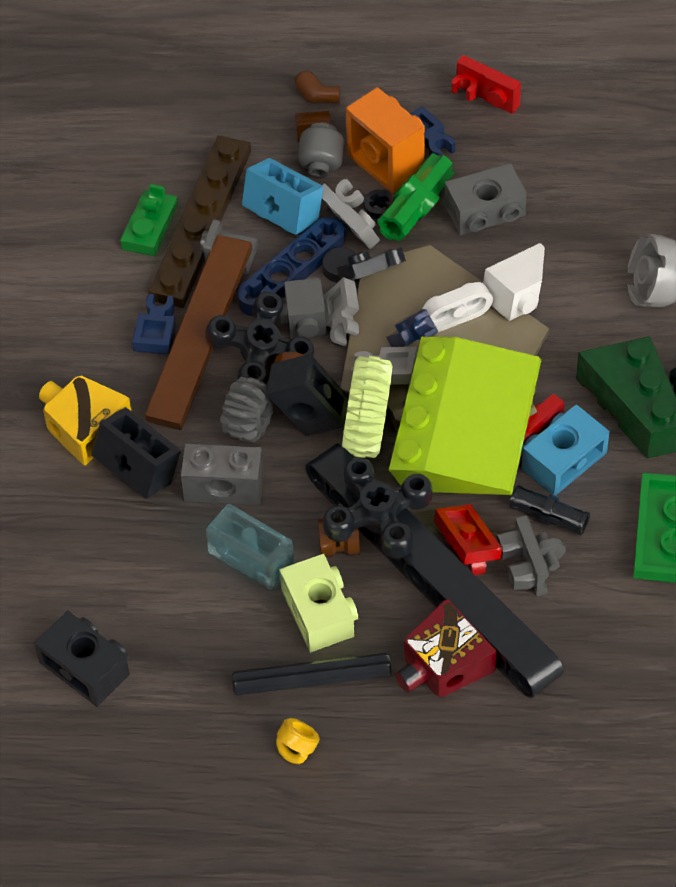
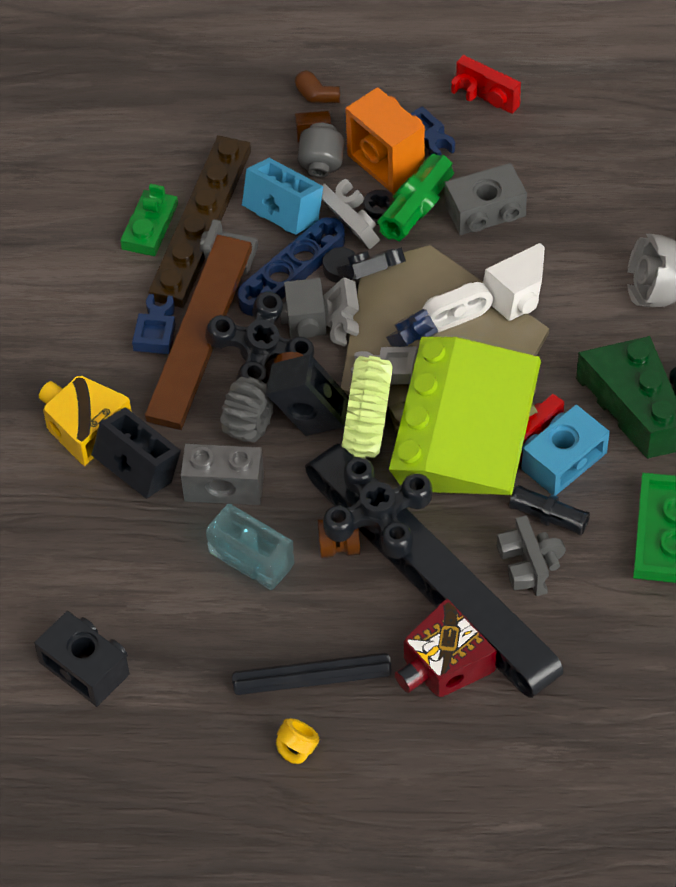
yellowish green brick [280,554,358,653] -> none
red plate [433,504,502,576] -> none

